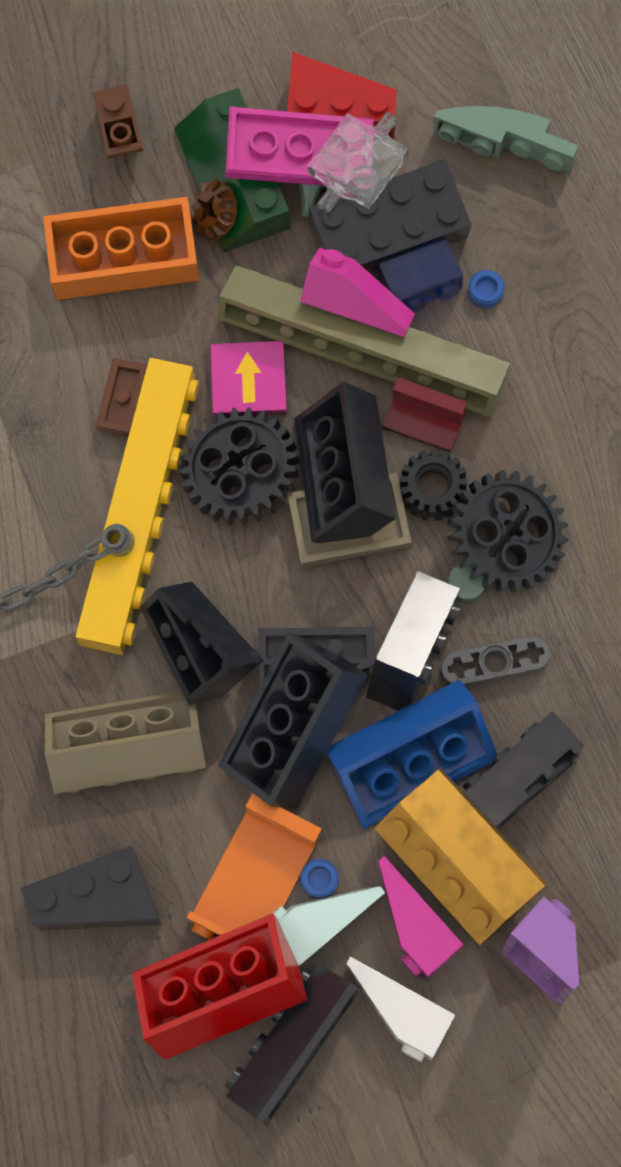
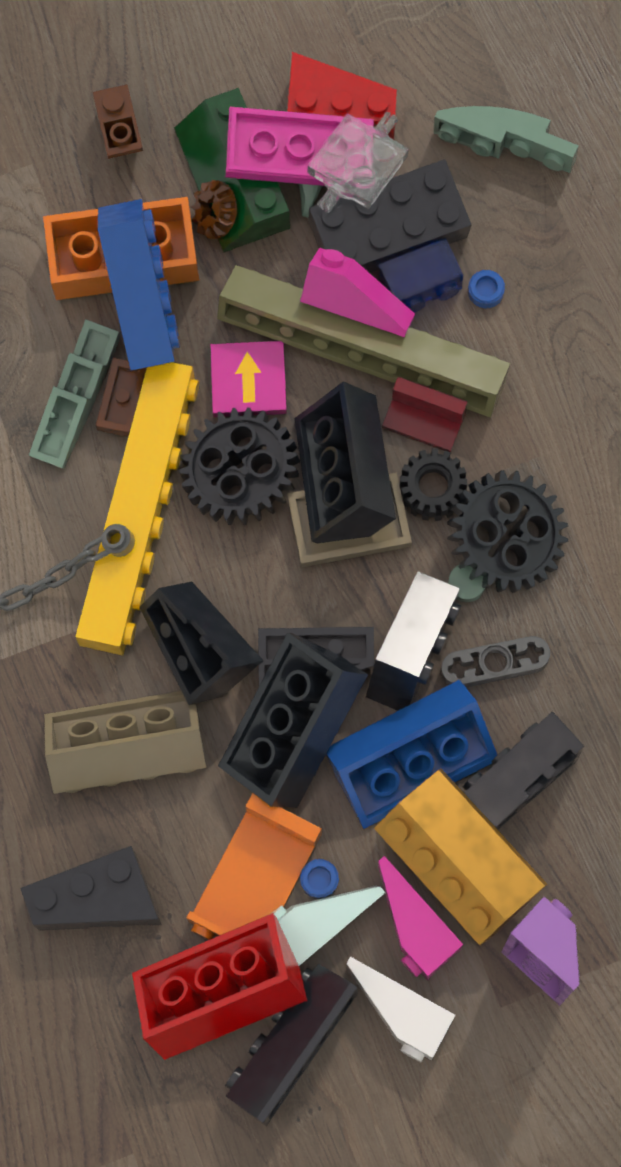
none -> sand green slope [28,319,122,468]
none -> blue brick [98,199,180,370]

